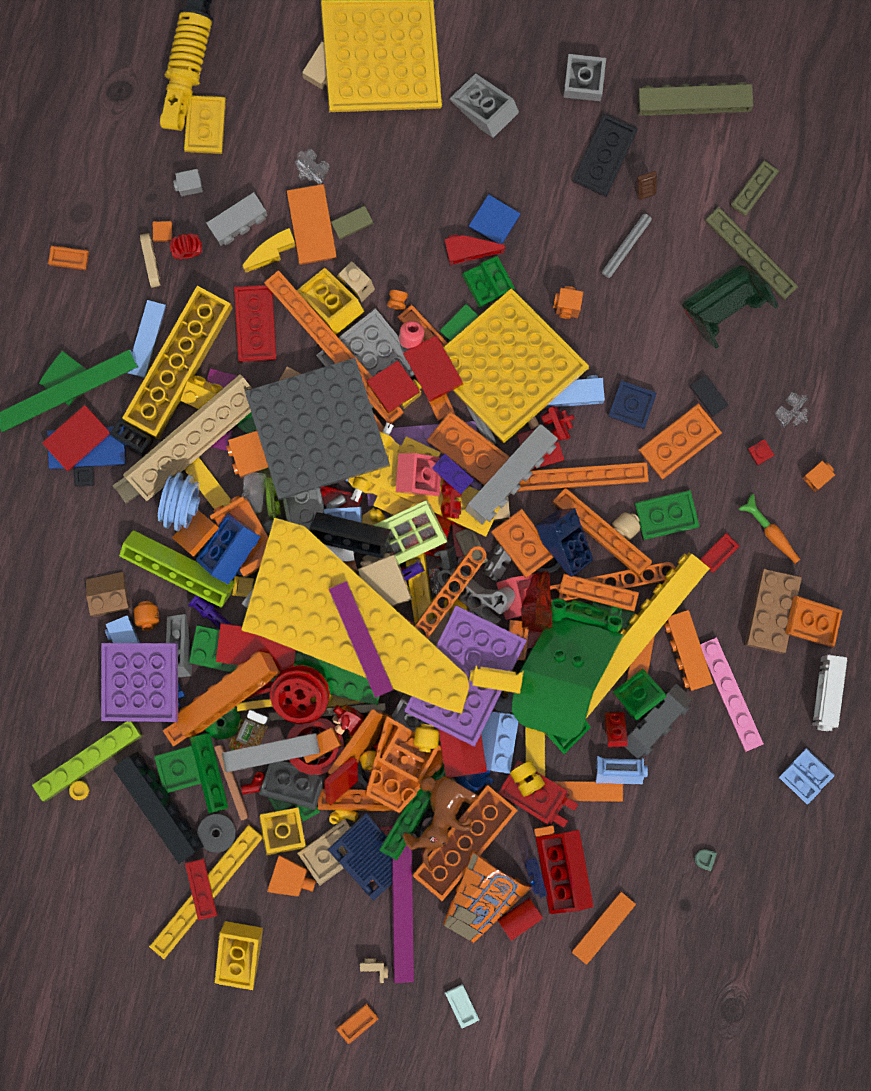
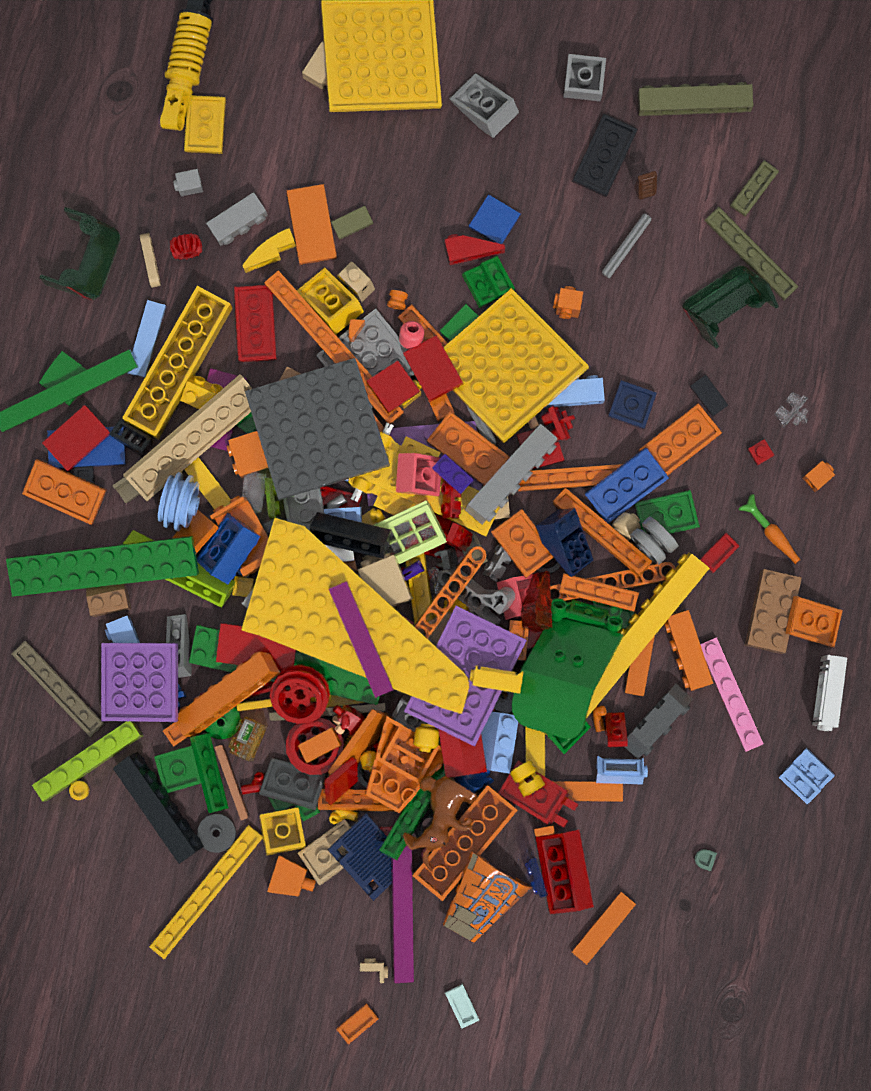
orange tile [48,245,89,270] -> none
orange head [134,601,159,631] -> none
orange tile [153,221,173,242] -> none
red tile [185,858,218,921] -> none
dark purple pin [188,595,231,629] -> none
yellow slope [215,921,263,990] -> none
light grey beam [222,734,320,773] -> none
white tile [247,710,270,725] -> none
clear hips [295,149,330,185] -> none
red brick [498,898,543,941] -> none
green bracket [613,669,667,720] -> none
none -> green plate [6,536,199,597]
none -> dark tan tile [12,641,105,737]
none -> orange tile [22,459,107,525]
none -> clear green windscreen [40,207,121,300]
none -> orange slope [349,319,365,342]
none -> red plate [446,523,473,552]
none -> blue tile [584,447,669,524]
none -> orange arm [593,705,607,732]
none -> light grey wheel [629,516,678,565]

